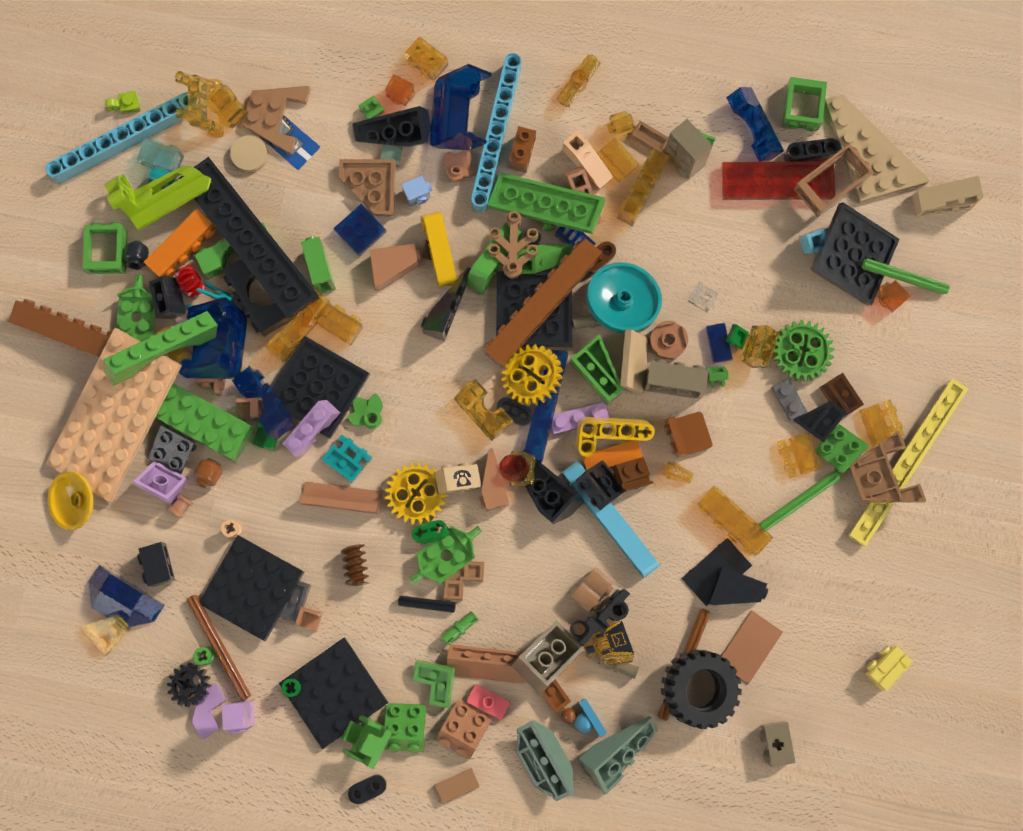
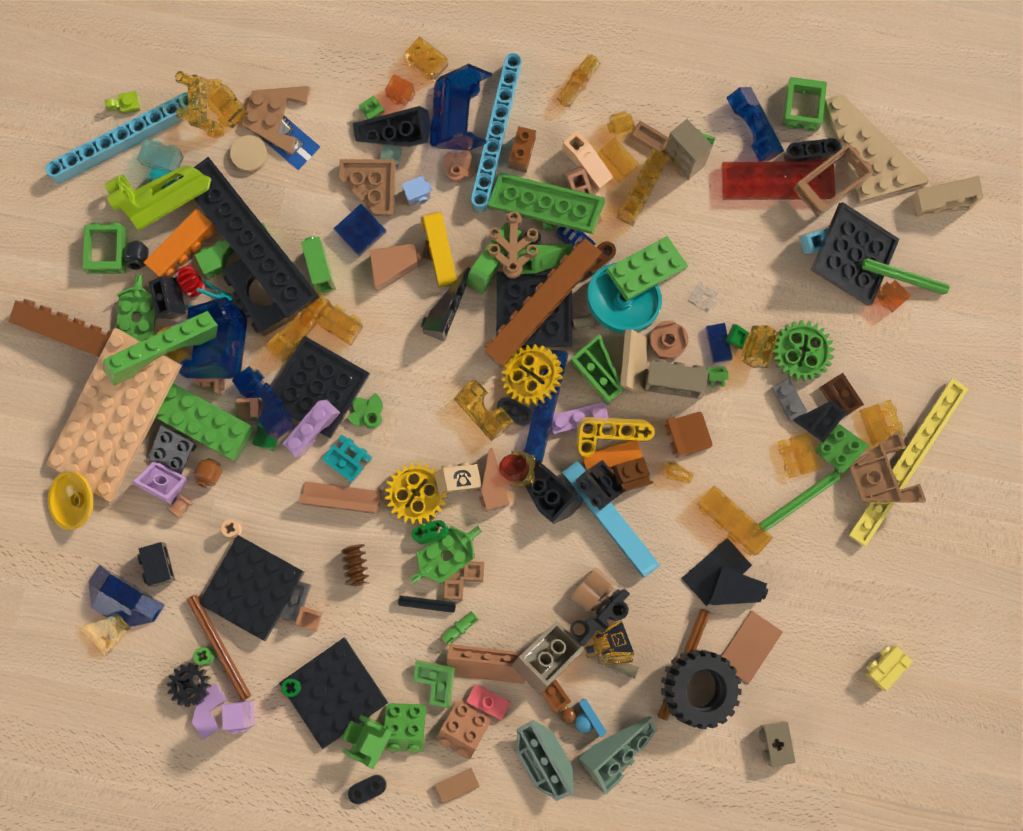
none -> bright green plate [606,236,688,301]

